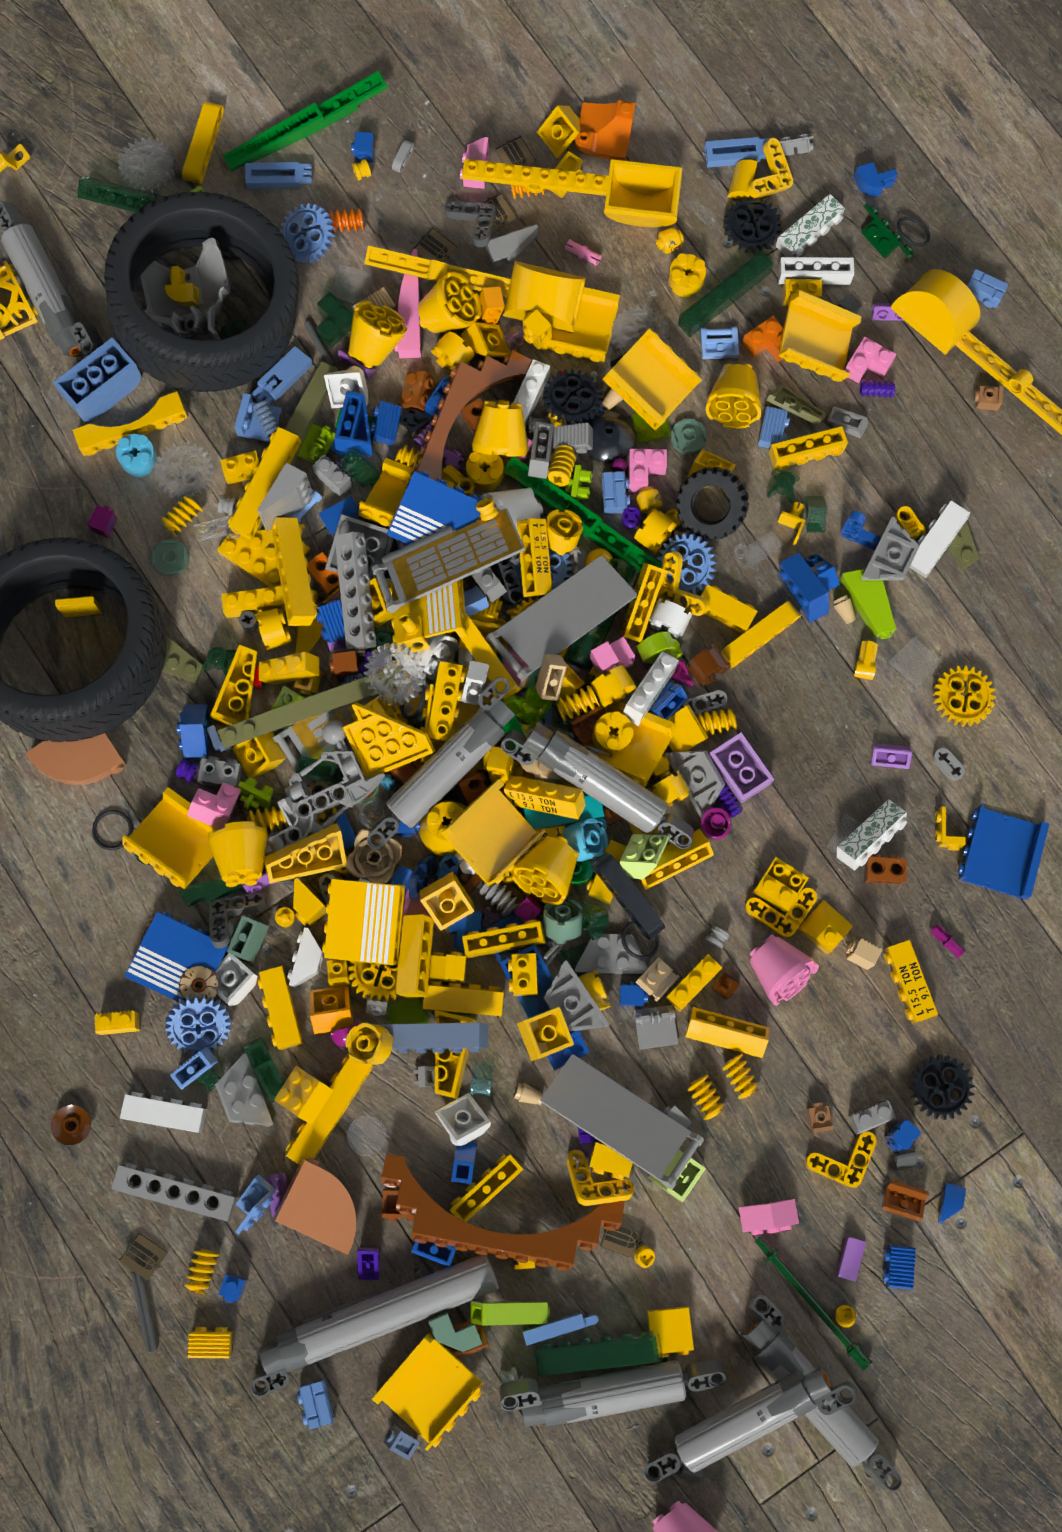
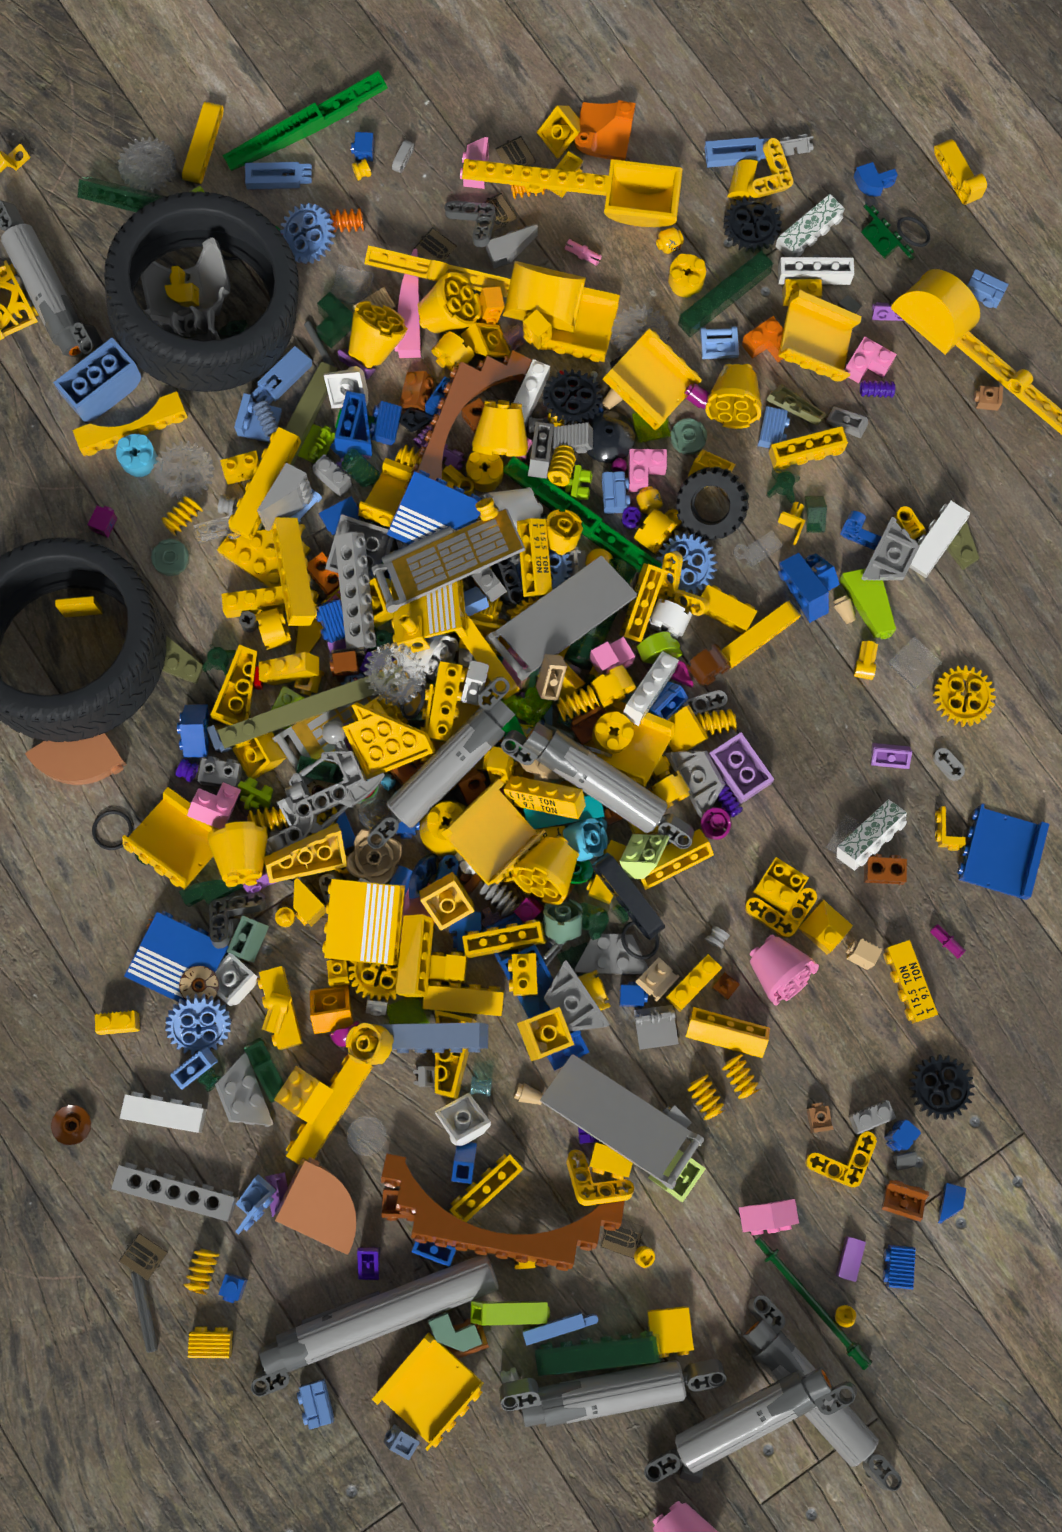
white slope [287,927,324,987] -> none
none -> yellow piece [262,992,292,1034]
none -> clear green tile [611,904,629,924]
none -> magenta brick [684,383,710,409]
none -> yellow beam [934,139,987,205]

